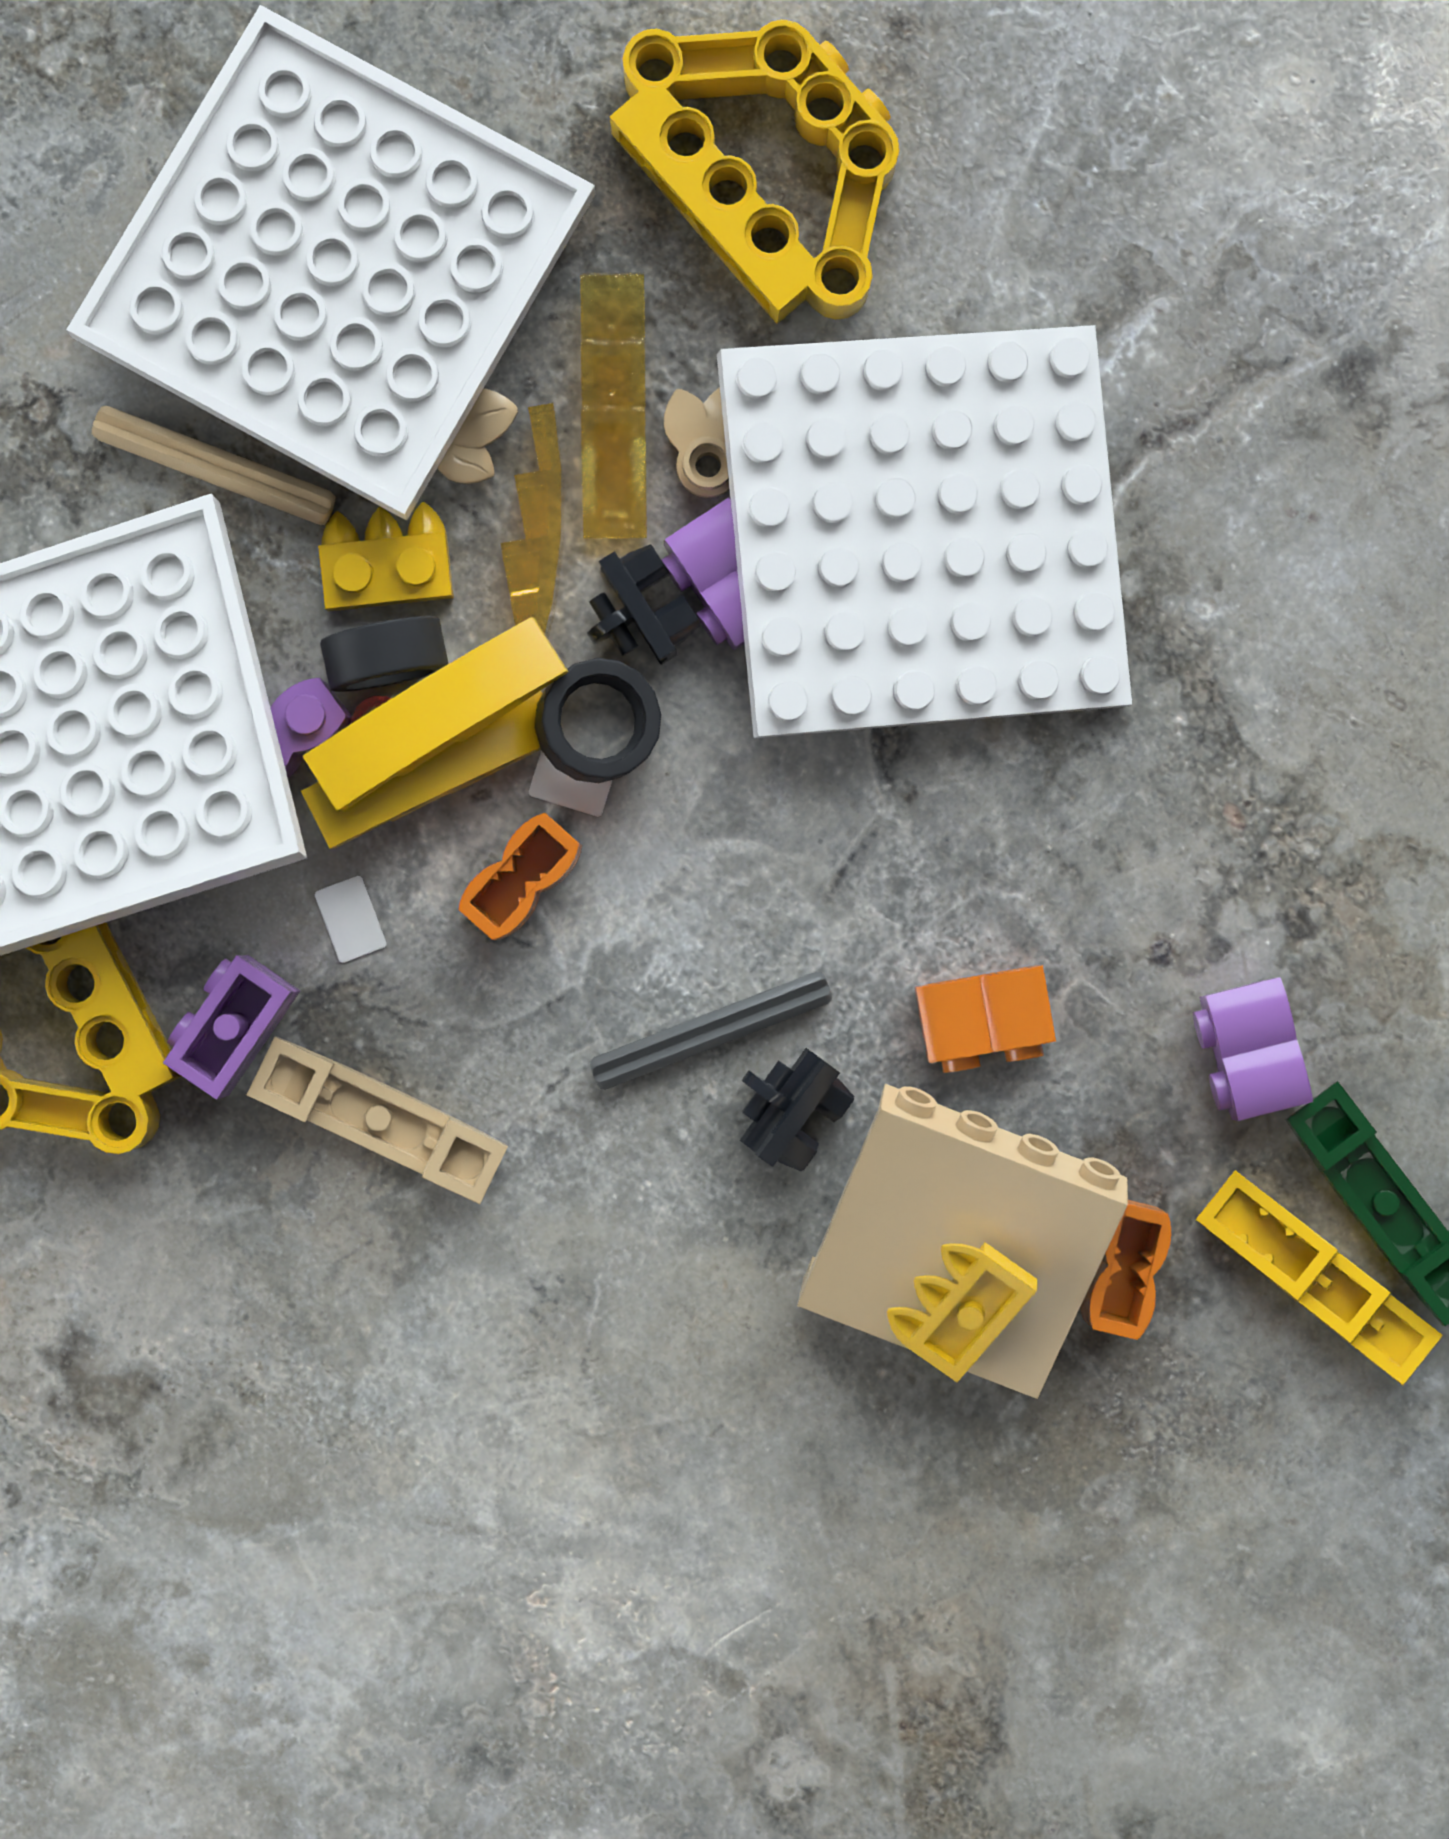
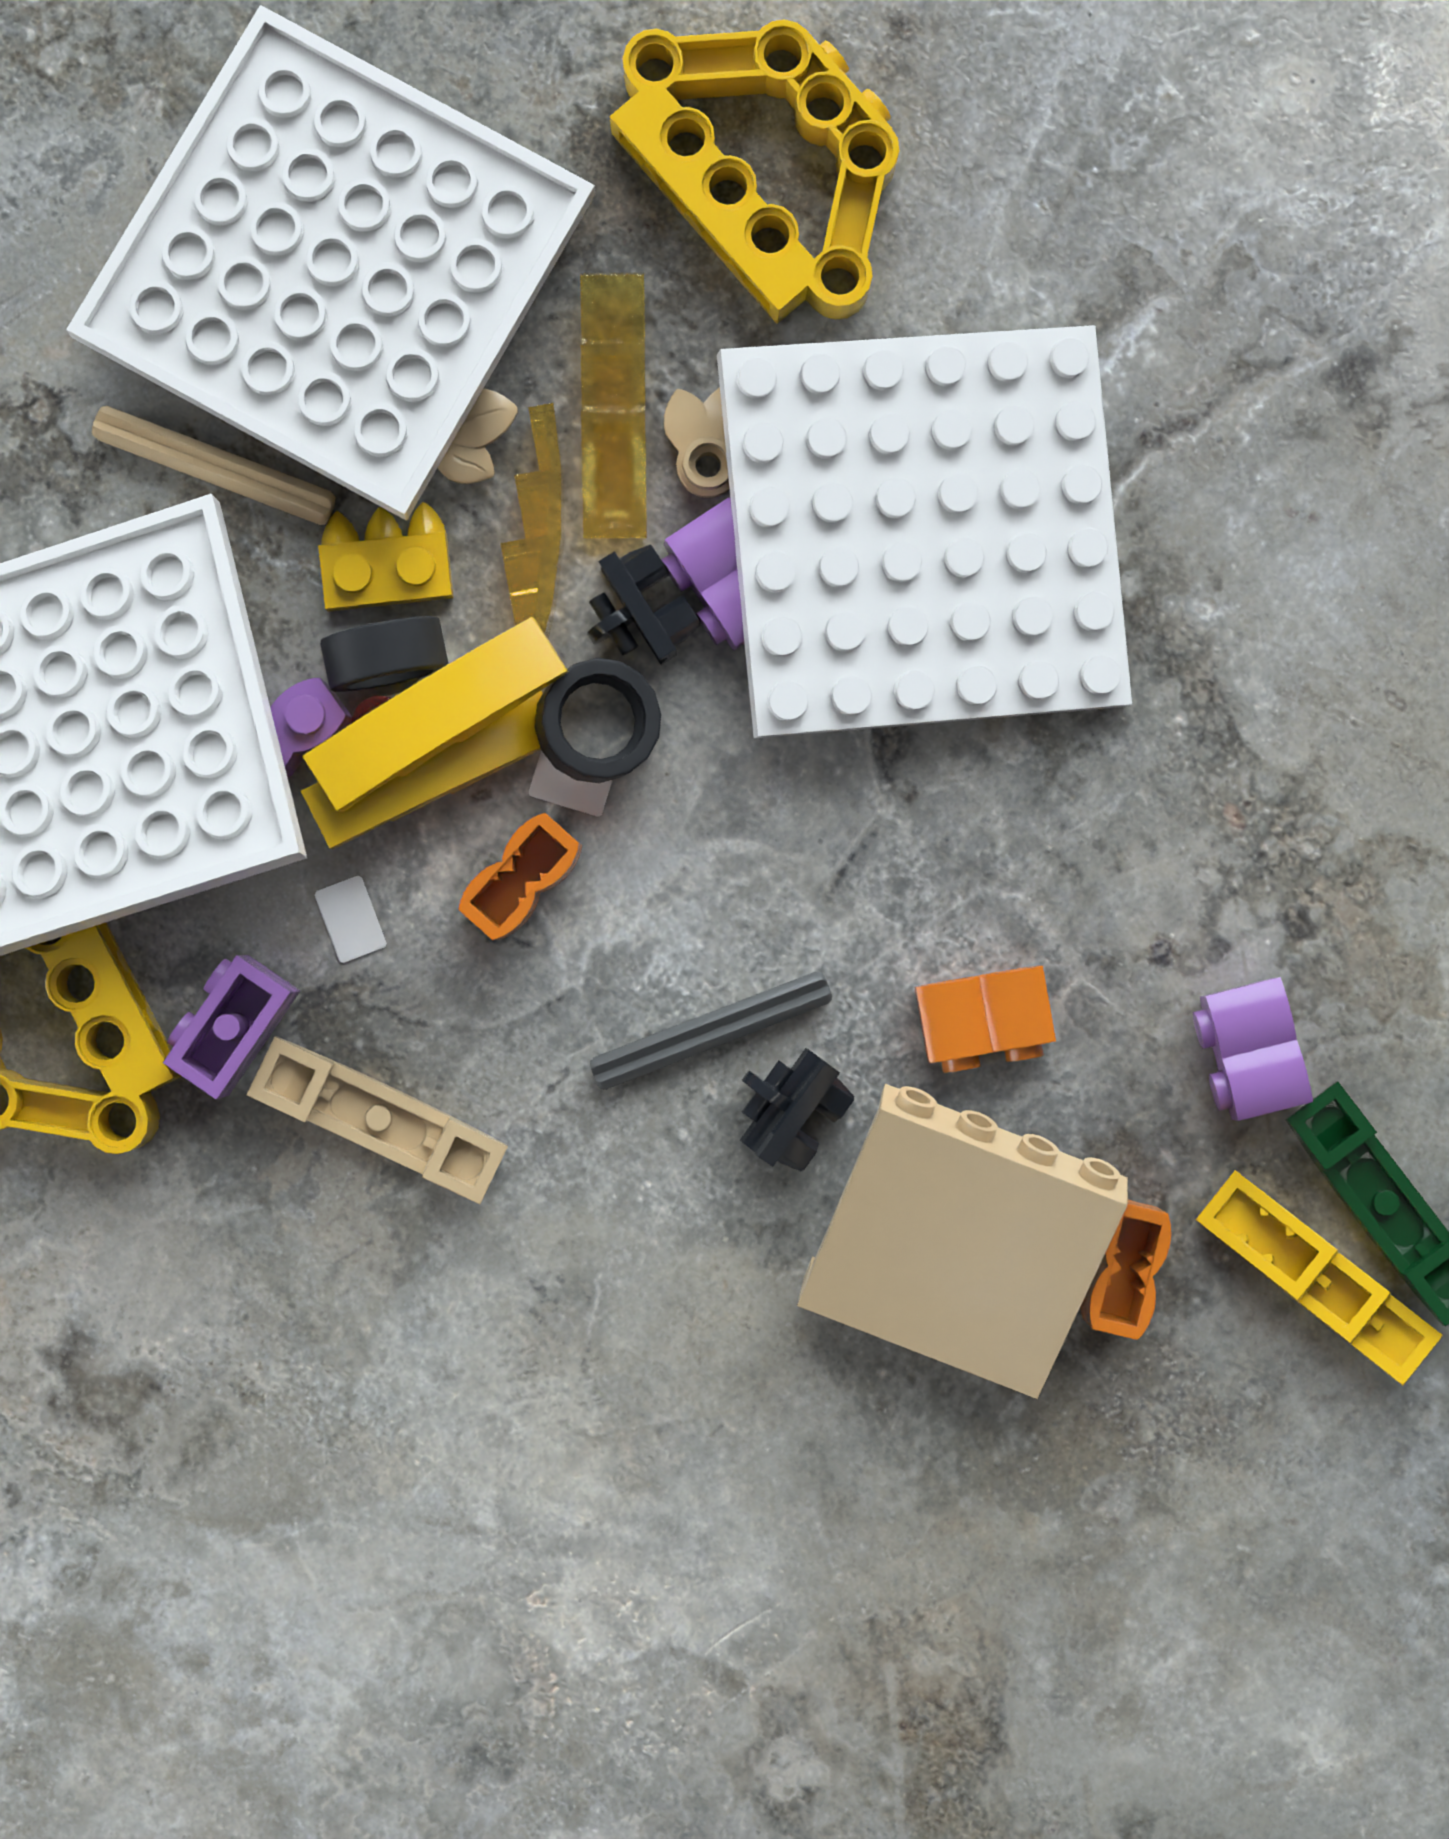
yellow plate [887,1242,1037,1382] -> none

